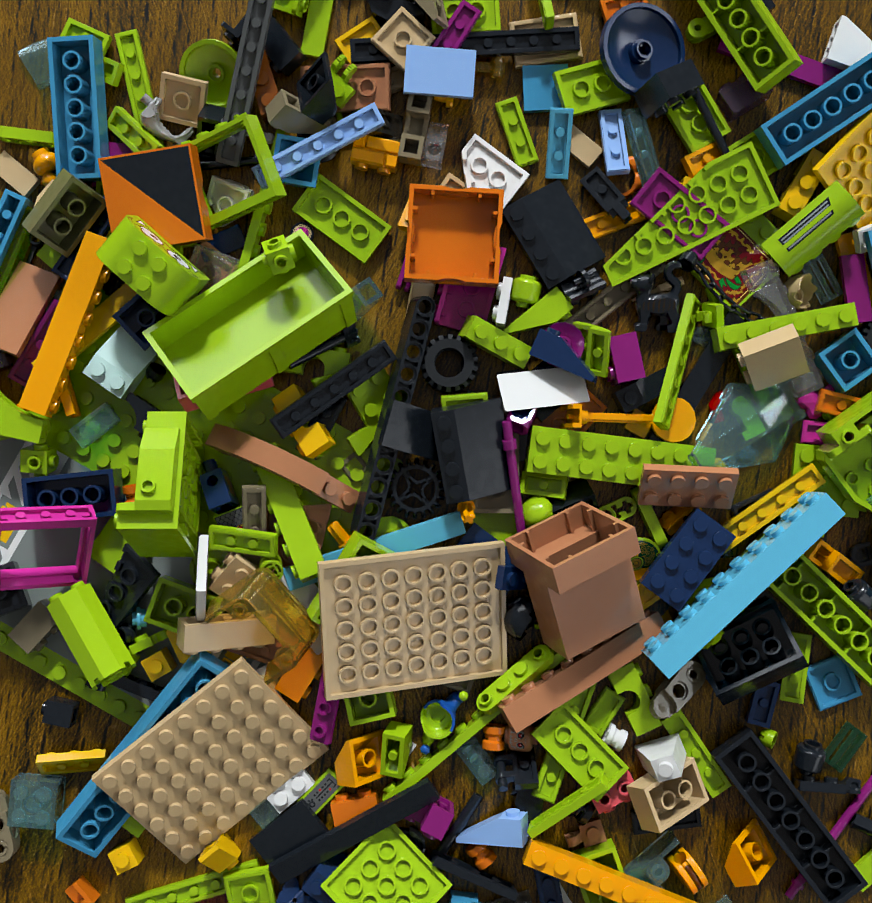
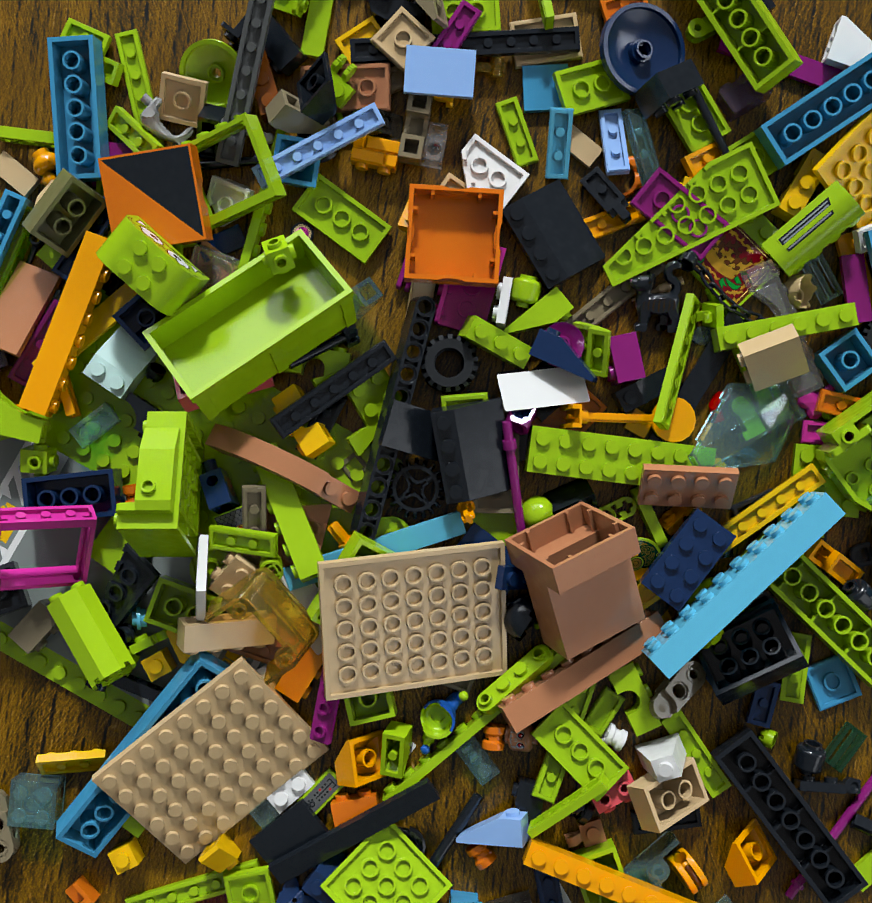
clear light blue piece [17,39,50,90] -> none
black brick [41,695,81,729] -> none
magenta brick [405,796,454,841] -> none
black tile [430,849,518,901] -> none
black plate [493,747,539,792] -> none
lime plate [520,471,569,500] -> none
black hips [559,268,607,306] -> none

